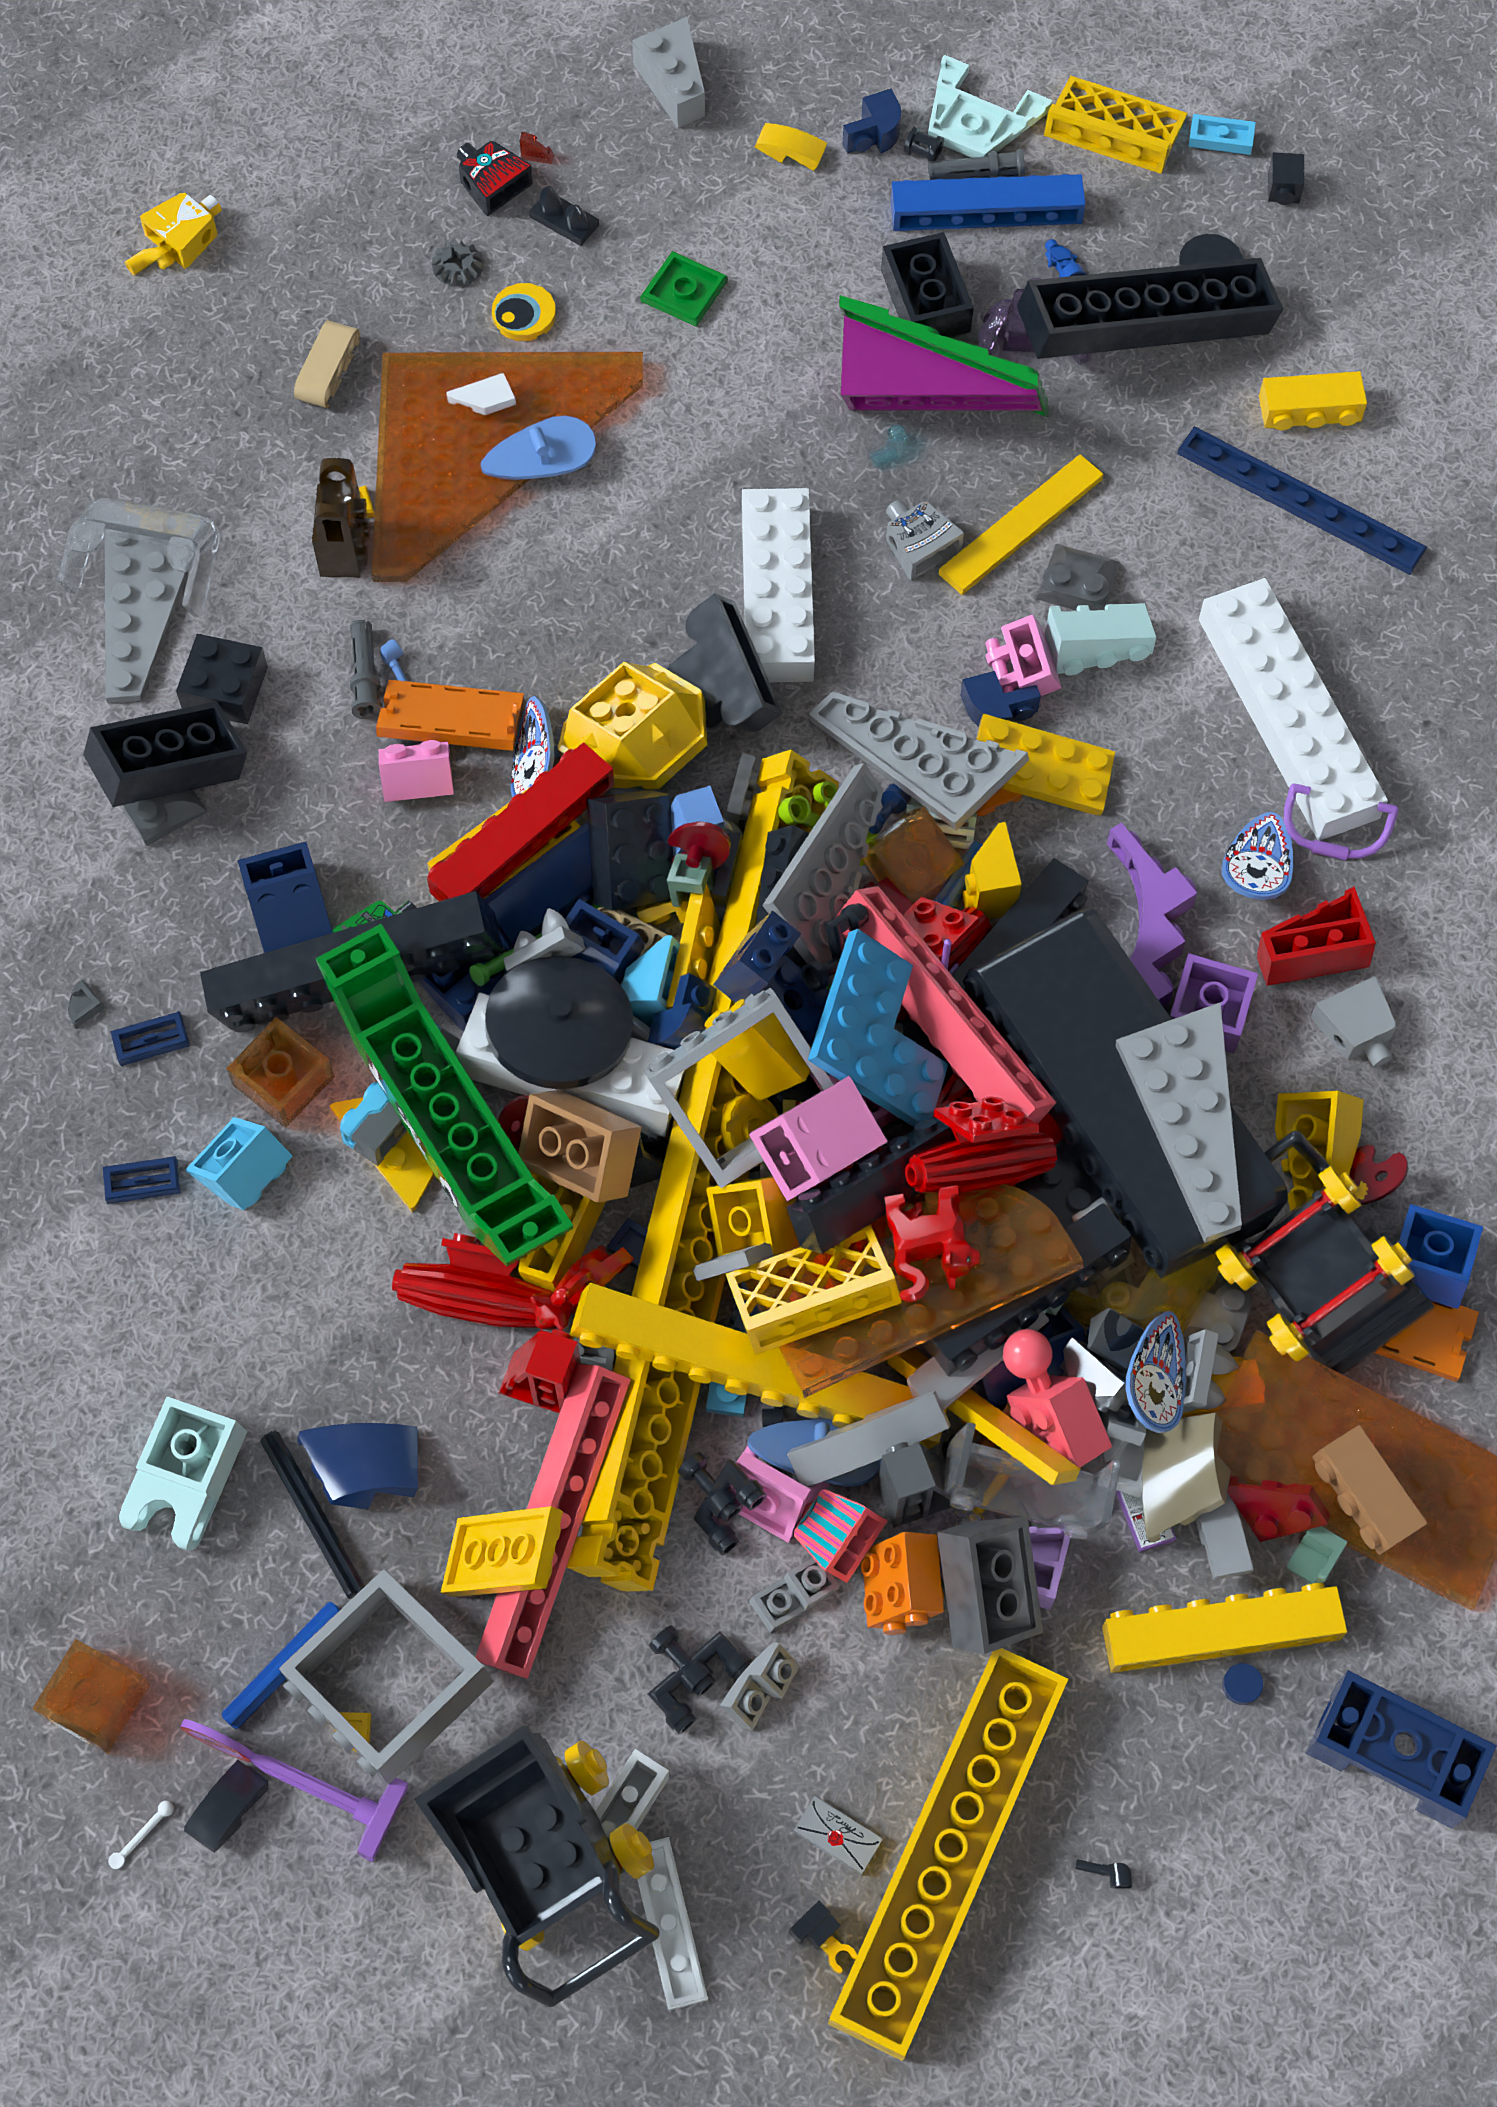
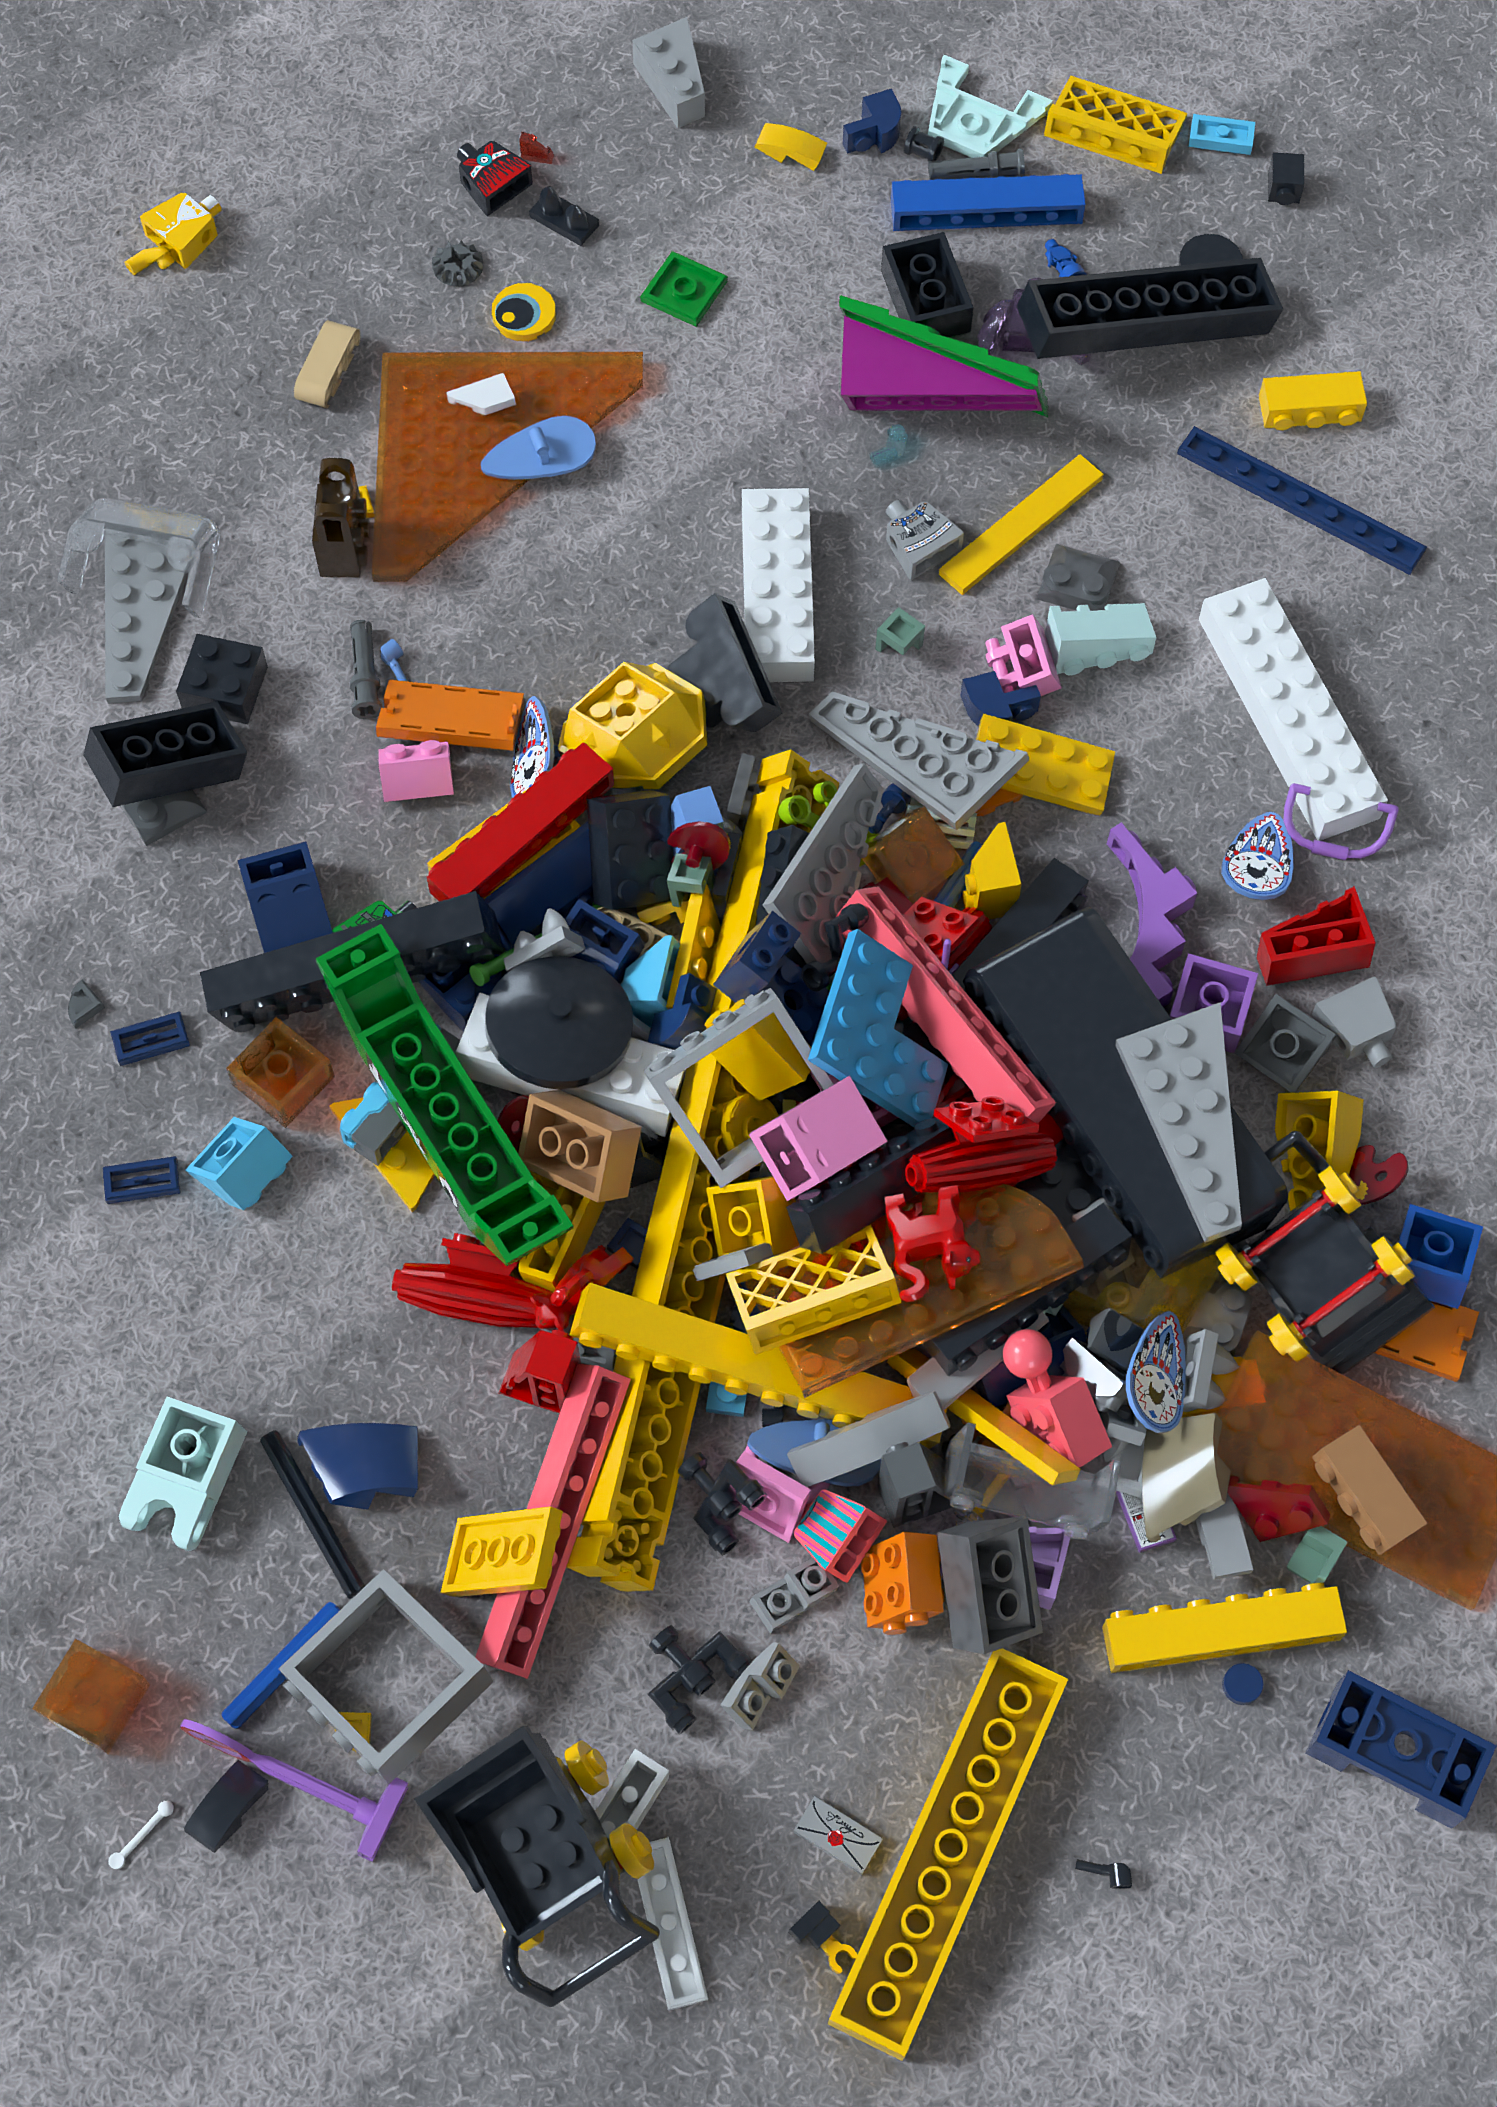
none -> sand green panel [875,607,925,655]
none -> dark grey slope [1234,994,1337,1093]

